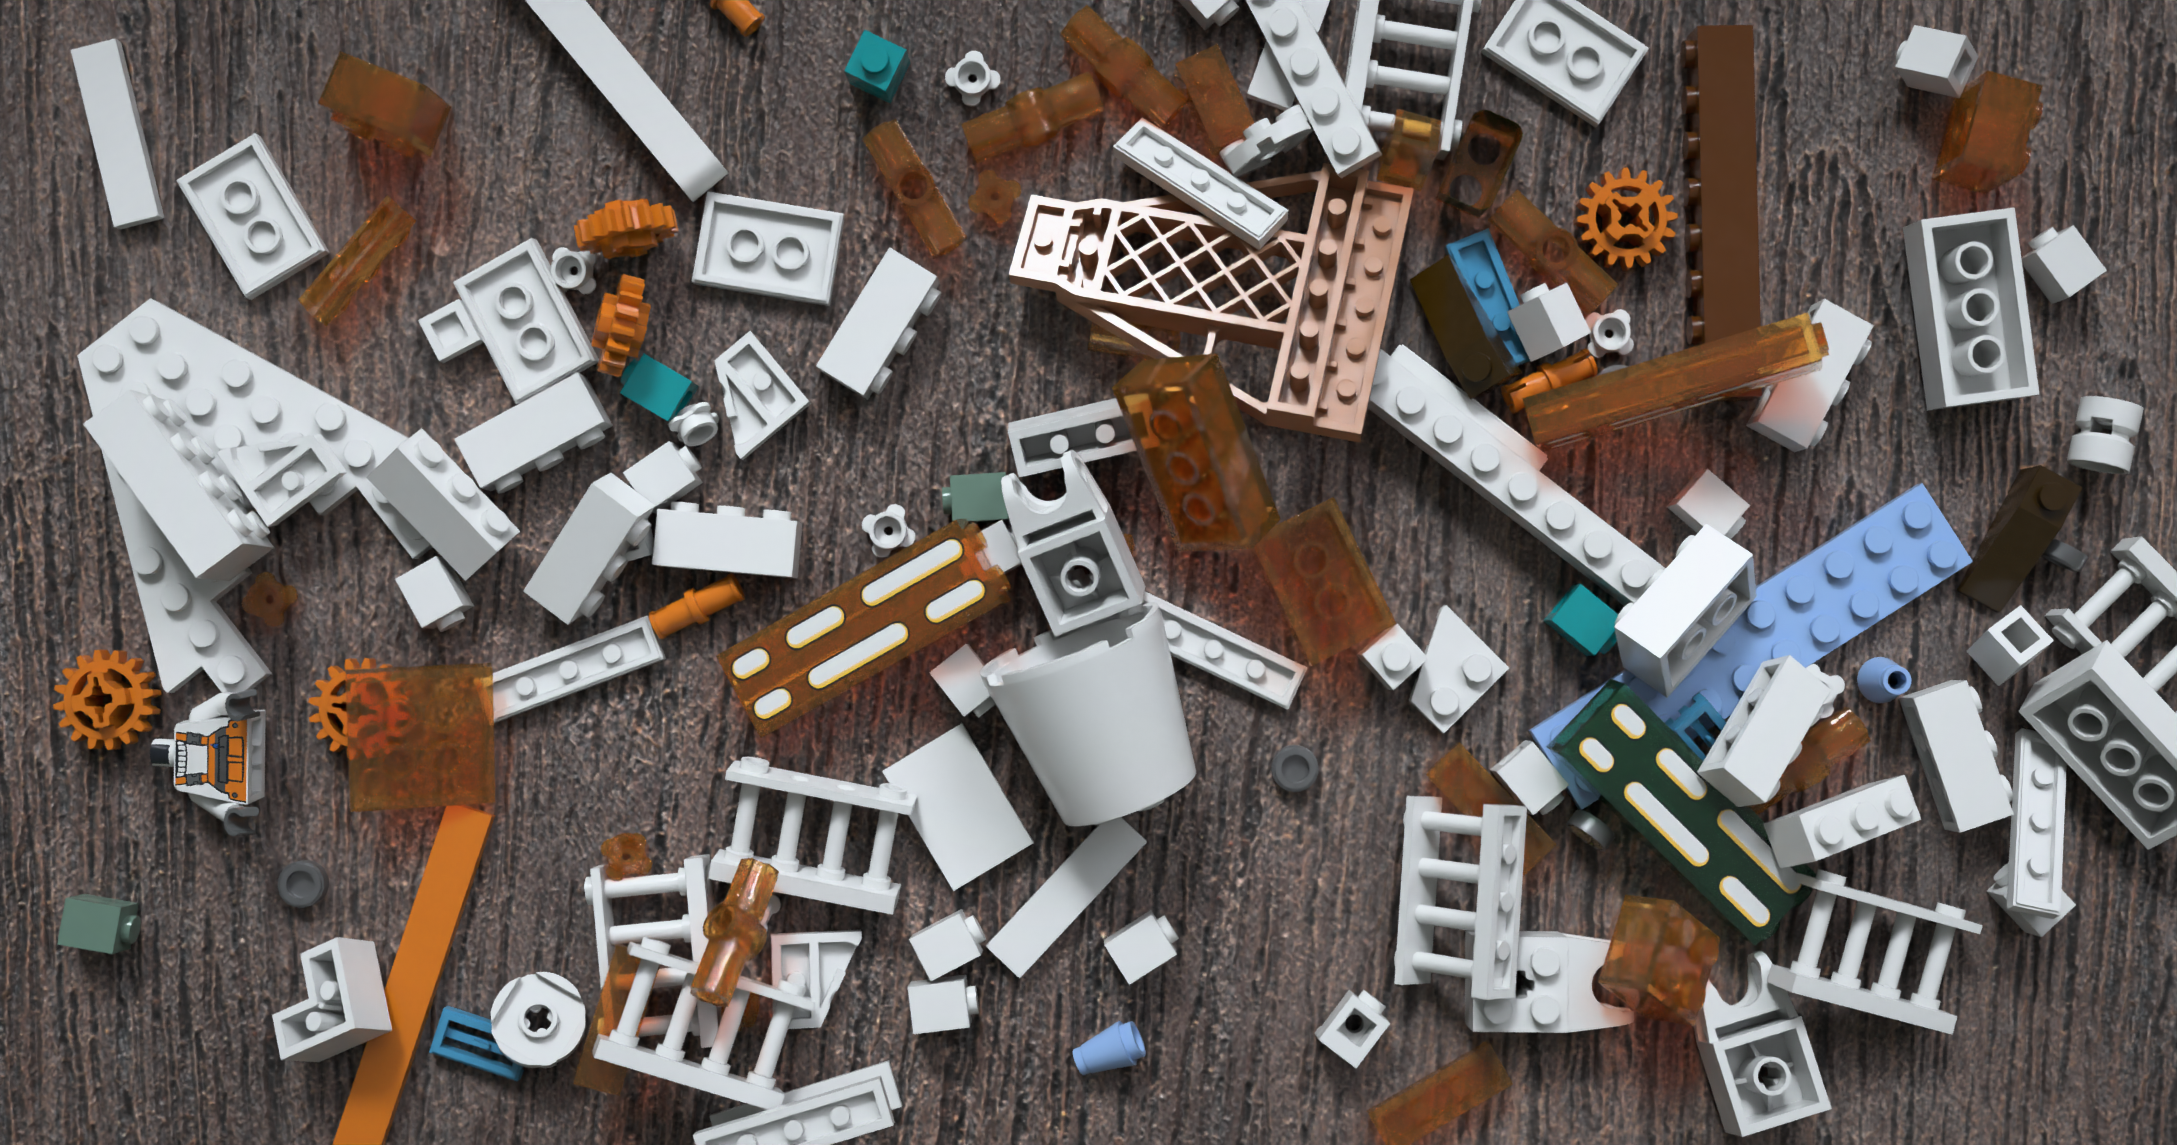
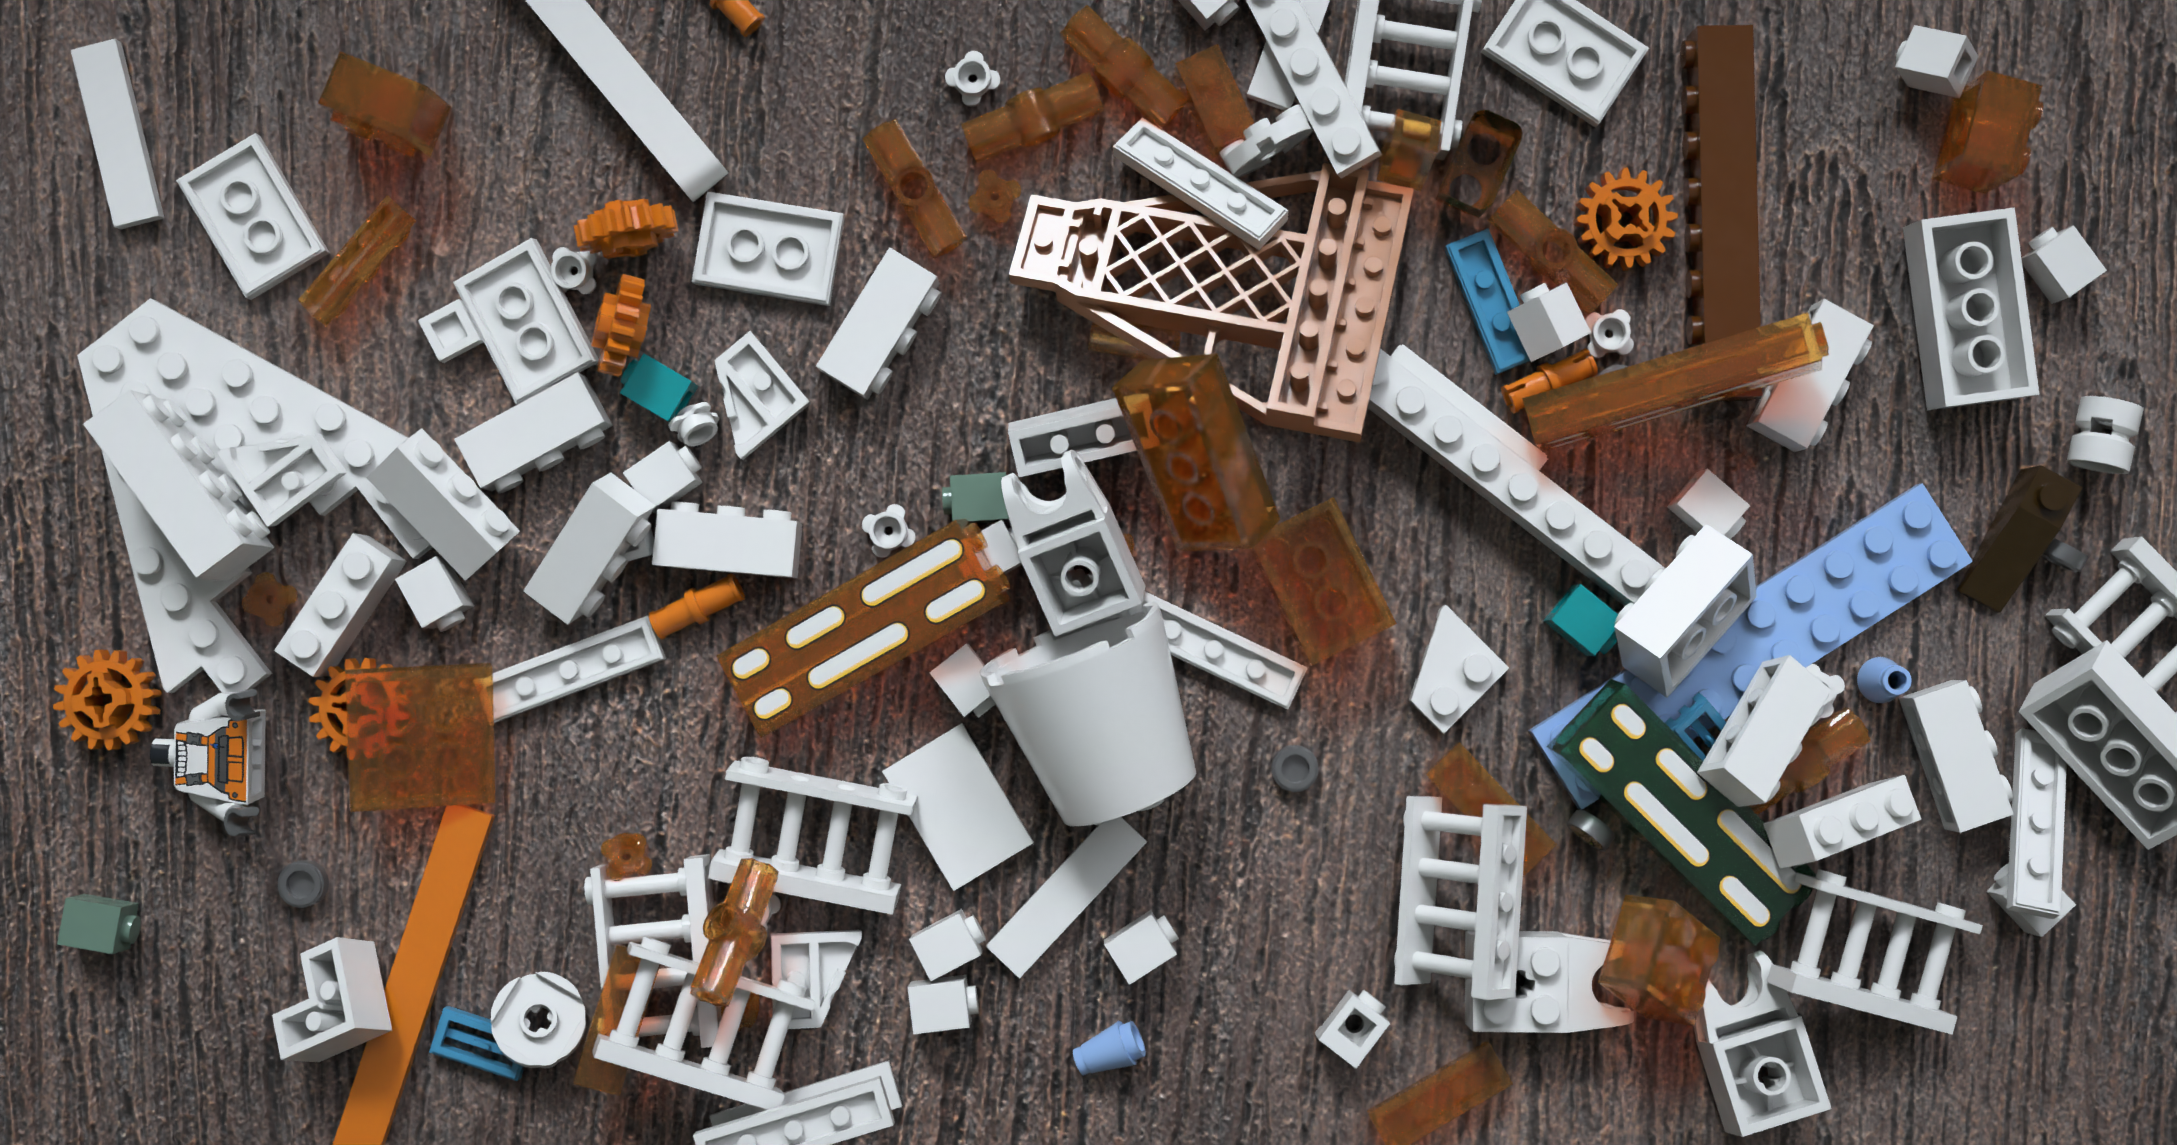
teal brick [844,29,910,104] -> none
white brick [1357,624,1429,690] -> none
dark brown slope [1410,254,1522,400] -> none
white brick [1490,740,1569,815] -> none
white brick [1967,605,2054,686] -> none
none -> white brick [274,533,407,677]

